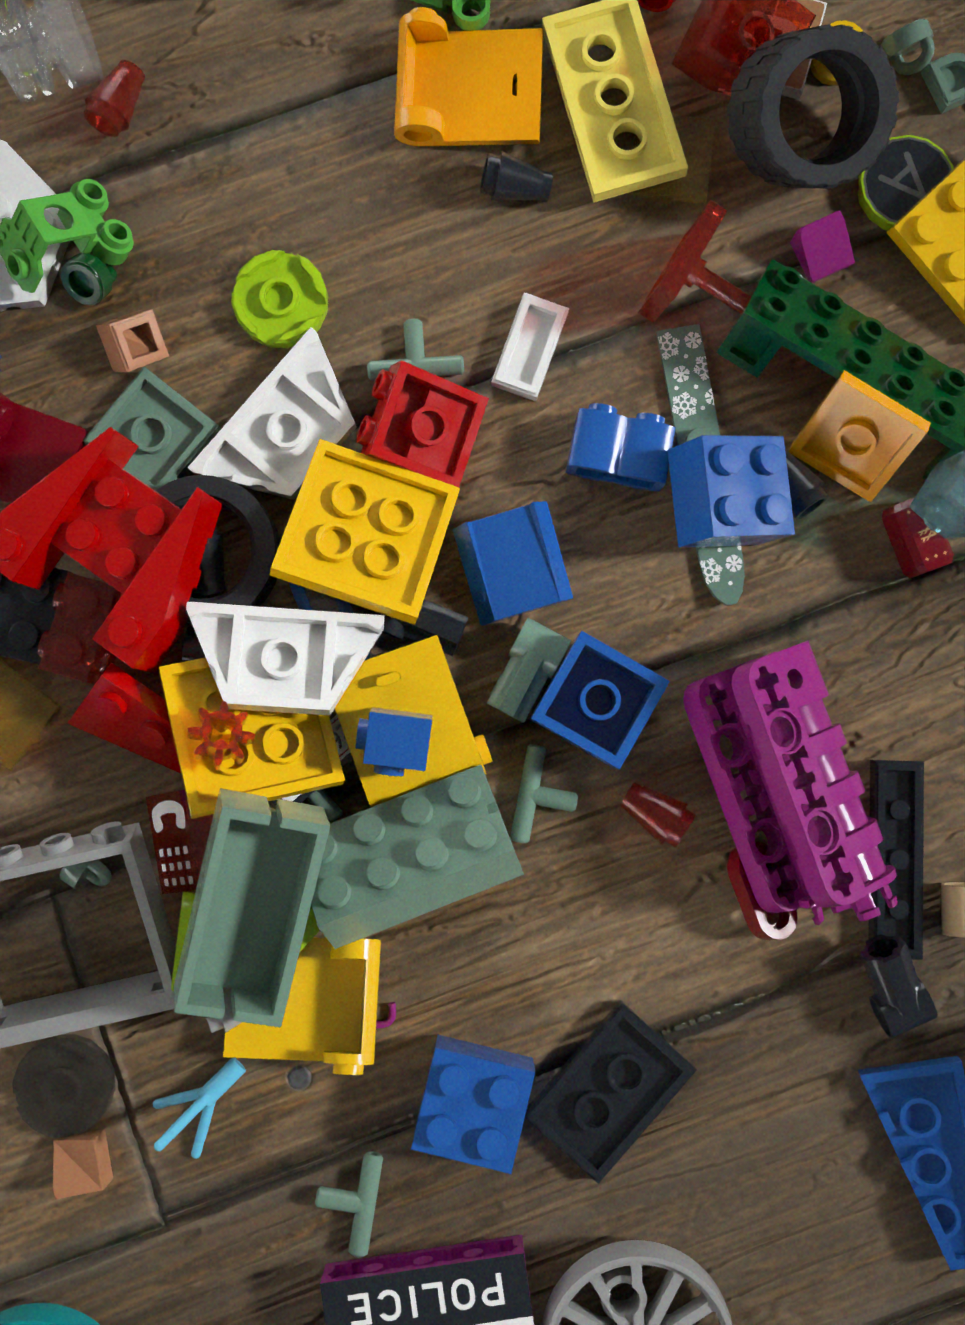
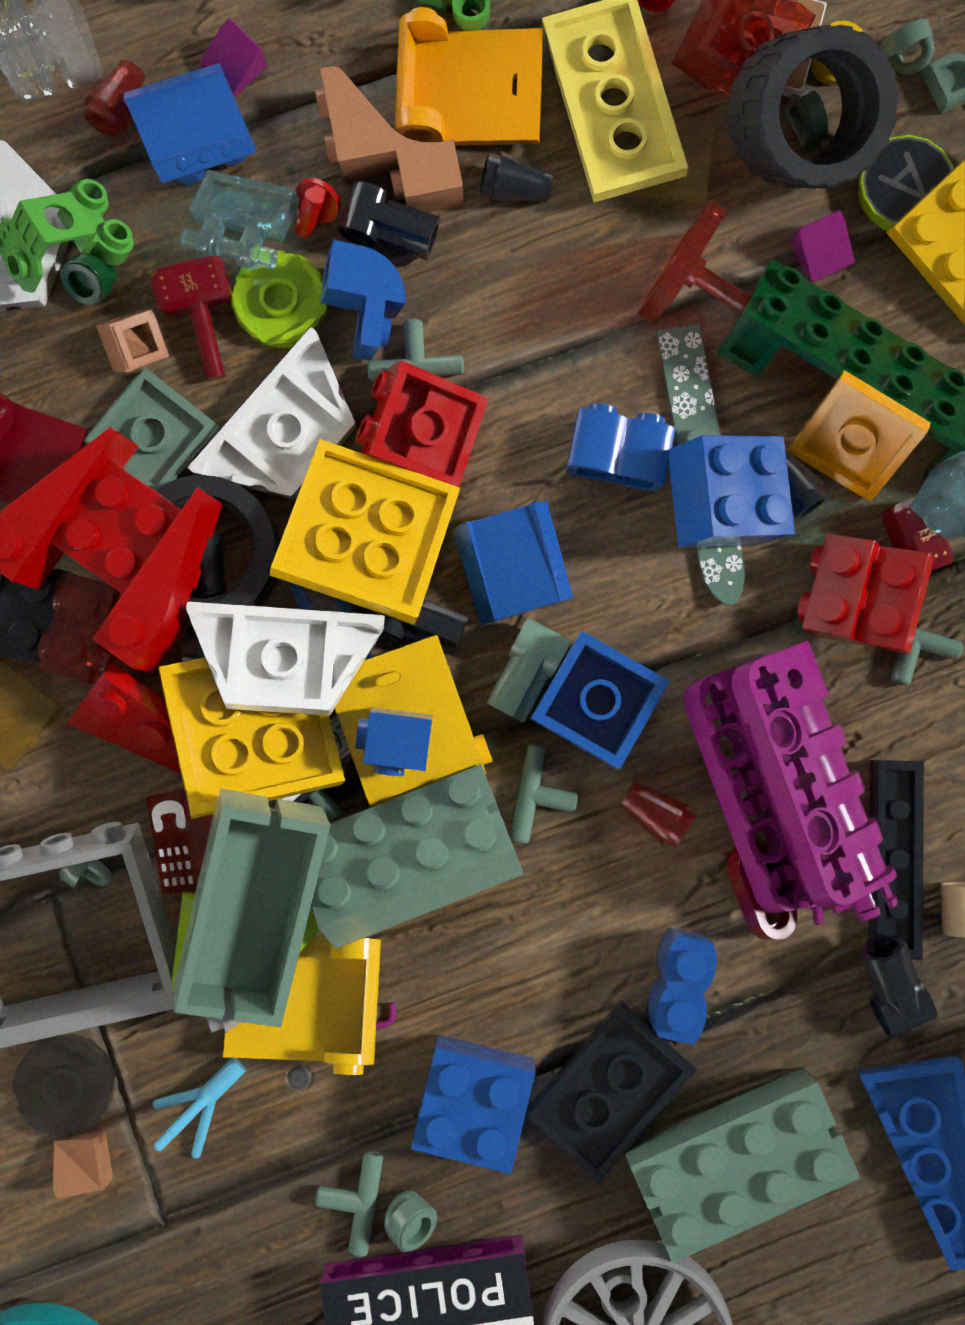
clear red gear [187,701,255,771] -> none
white tile [491,292,569,402] -> none
none -> blue slope [123,63,257,187]
none -> dark red piece [150,255,233,381]
none -> clear light blue plate [181,170,300,270]
none -> magenta slope [199,17,267,97]
none -> red plate [294,178,341,238]
none -> nougat arch [315,66,464,213]
none -> blue brick [320,240,405,361]
none -> black piece [337,182,440,261]
none -> sand green tile [384,1190,437,1252]
none -> sand green piece [625,1067,860,1263]
none -> blue brick [647,928,717,1045]
none -> sand green tile [784,87,828,150]
none -> red plate [798,534,934,654]
none -> sand green piece [891,628,963,686]

